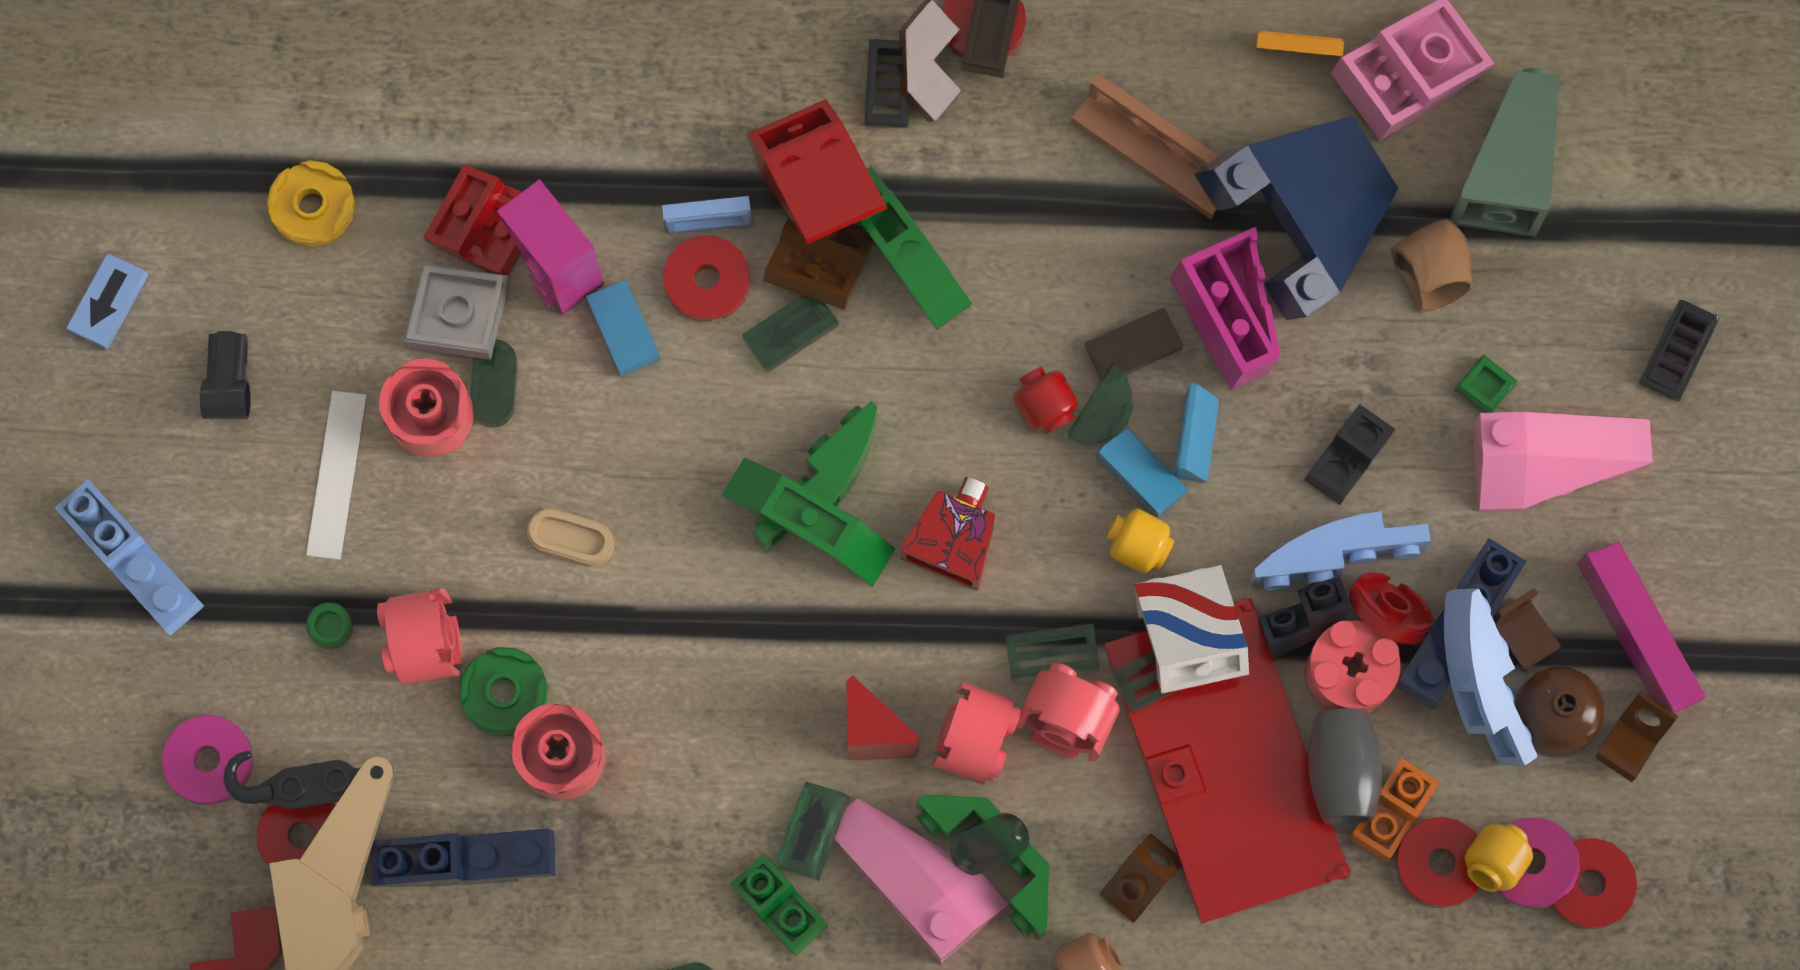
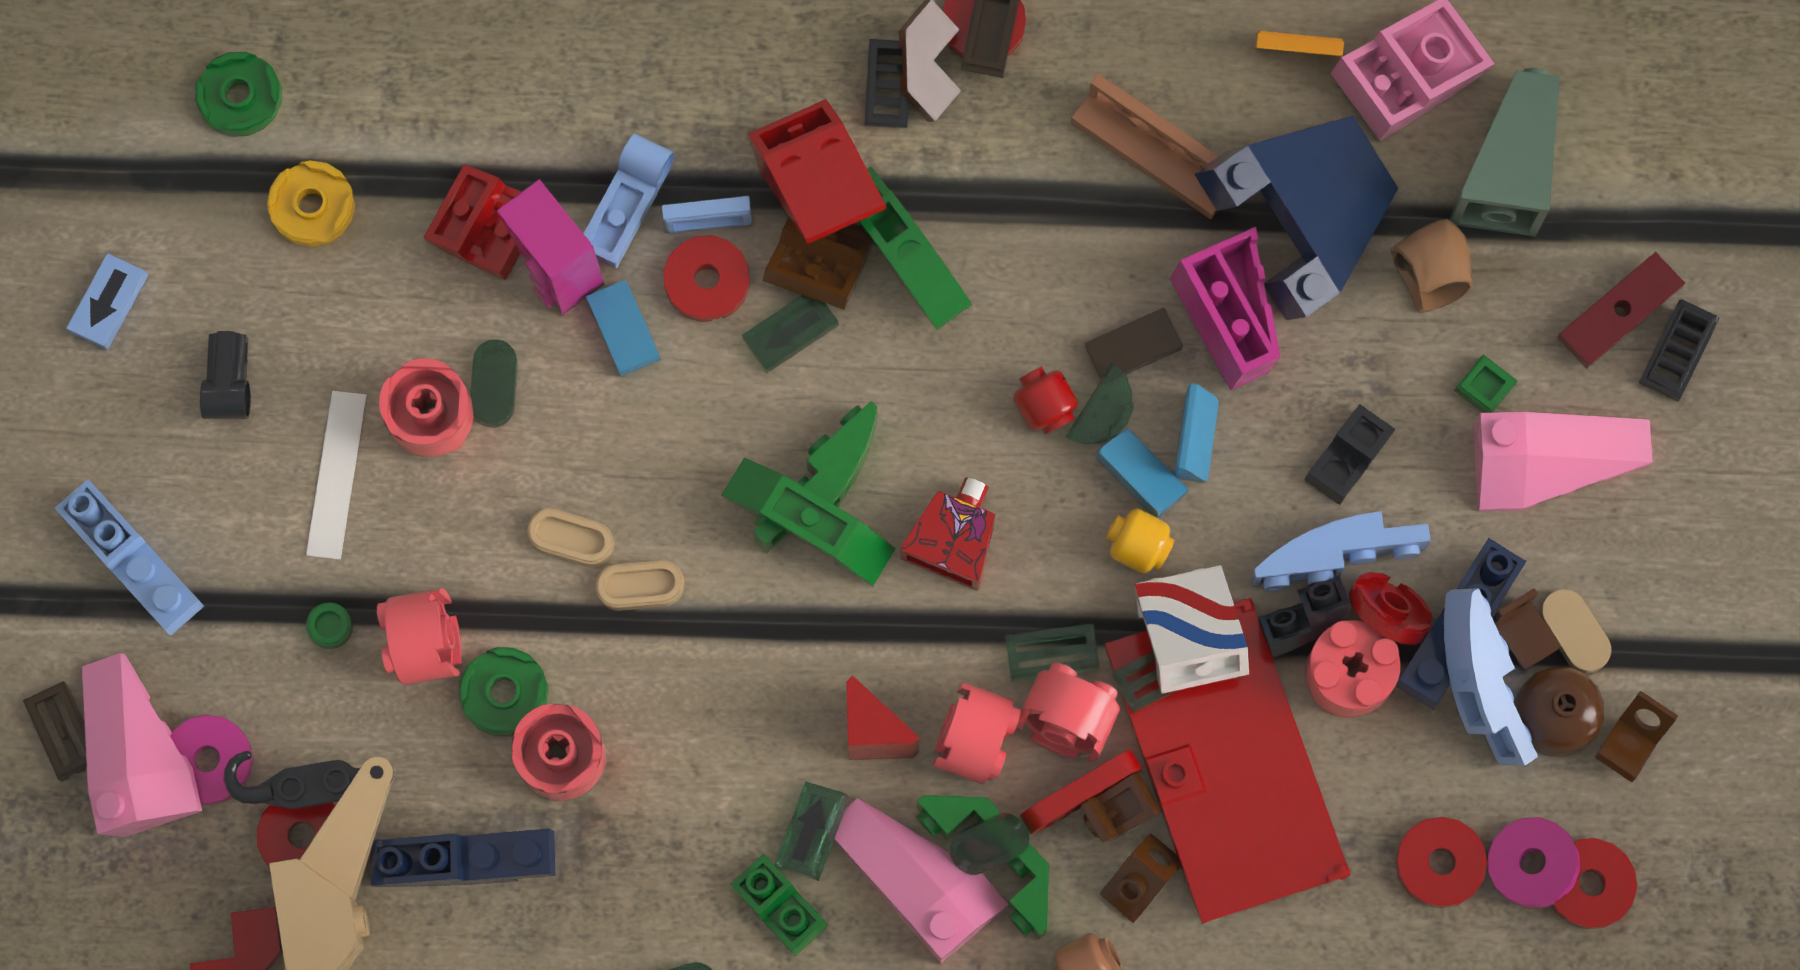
light grey tile [404,264,510,360] -> none
dark grey piece [1308,708,1382,825] -> none
orange slope [1349,758,1440,863] -> none
yellow head [1464,824,1533,892] -> none
dark pink panel [1577,541,1706,714] -> none
none -> dark brown tile [23,681,87,782]
none -> bright pink wedge [82,653,203,837]
none -> green tile [195,51,282,137]
none -> light blue plate [583,133,675,269]
none -> tan tile [595,560,685,611]
none -> red beam [1020,749,1143,835]
none -> reddish brown bracket [1081,773,1161,843]
none -> tan tile [1540,589,1611,674]
none -> dark red tile [1557,252,1685,369]

